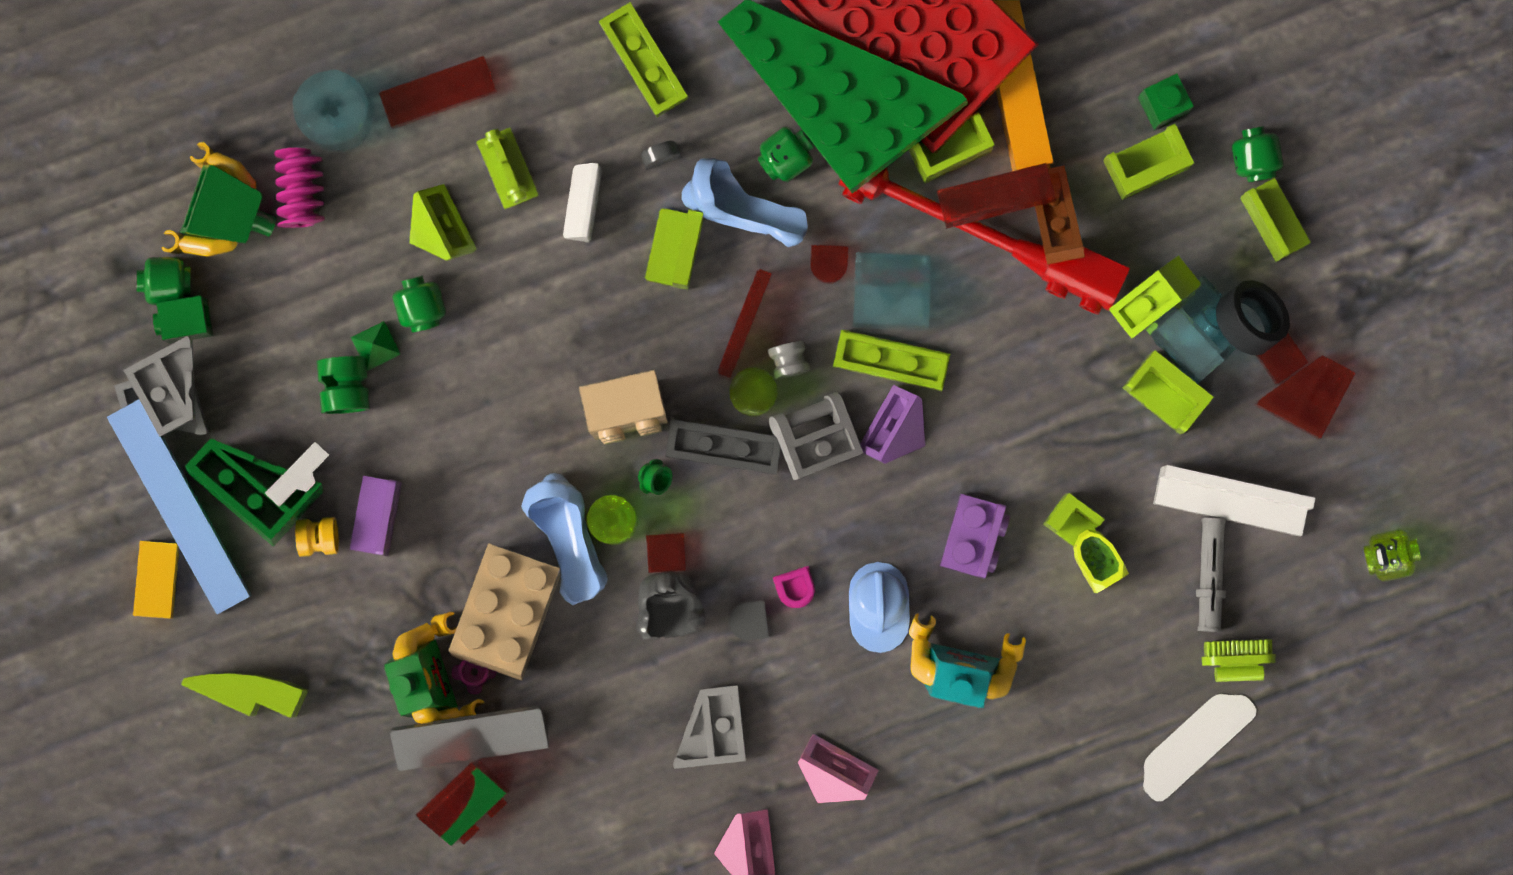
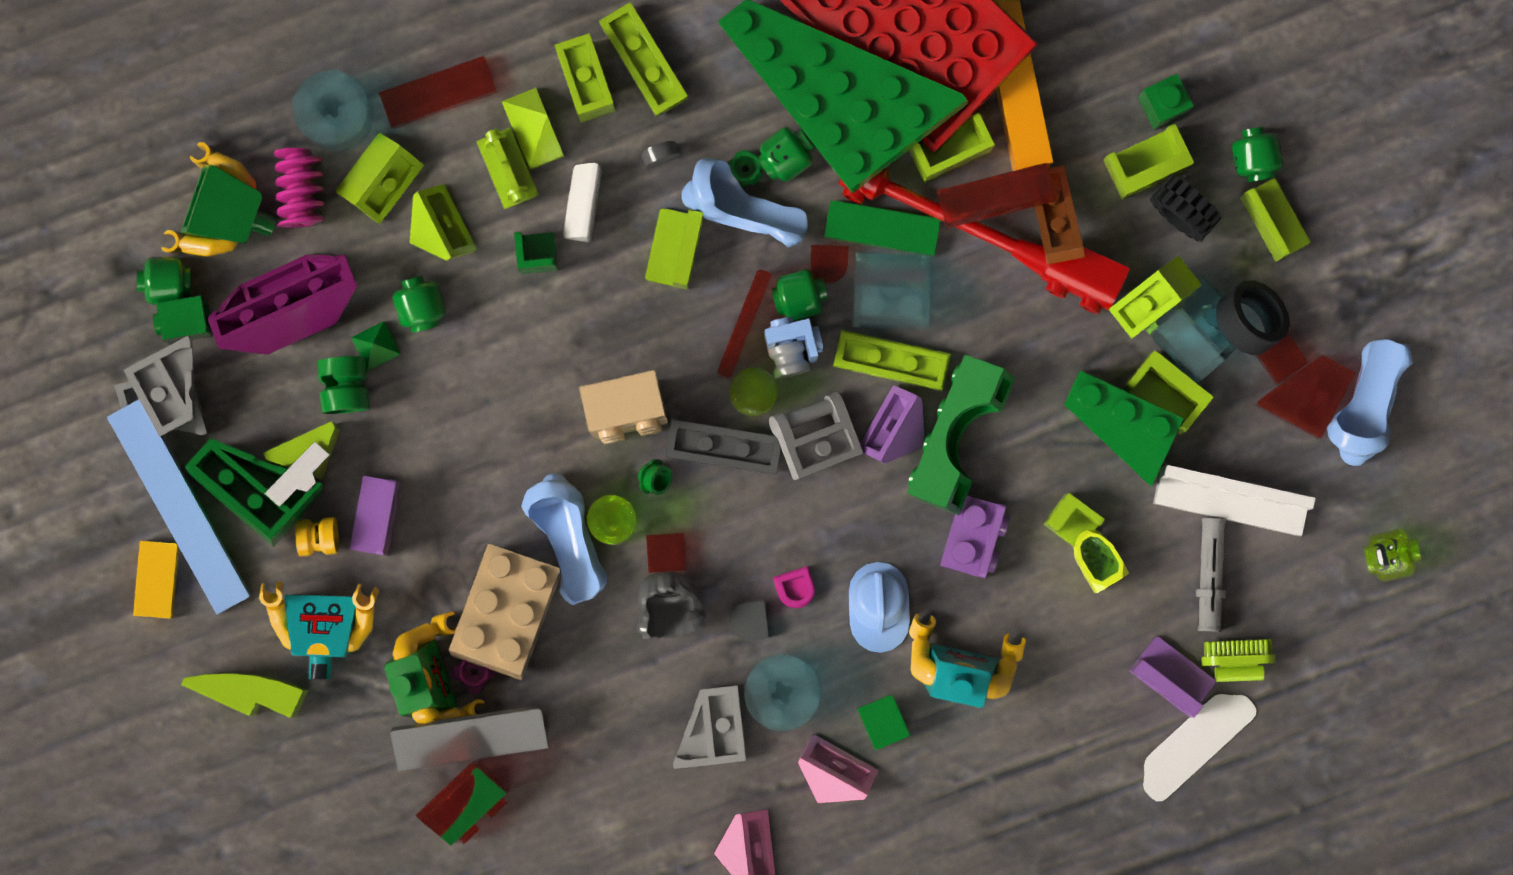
none -> magenta wedge [208,254,357,355]
none -> torso [259,581,379,679]
none -> lime slope [263,421,340,480]
none -> lime panel [336,133,424,224]
none -> lime slope [502,88,564,170]
none -> green panel [514,232,558,275]
none -> lime panel [554,33,615,122]
none -> green plate [728,150,763,187]
none -> clear light blue brick [744,654,821,731]
none -> light blue bracket [764,317,823,364]
none -> green head [771,269,829,322]
none -> green tile [824,200,940,257]
none -> green panel [856,695,910,751]
none -> green arch [907,355,1016,516]
none -> green wedge [1063,370,1184,487]
none -> medium lavender panel [1129,637,1215,718]
none -> black tyre [1150,175,1222,242]
none -> light blue hair [1327,339,1413,466]

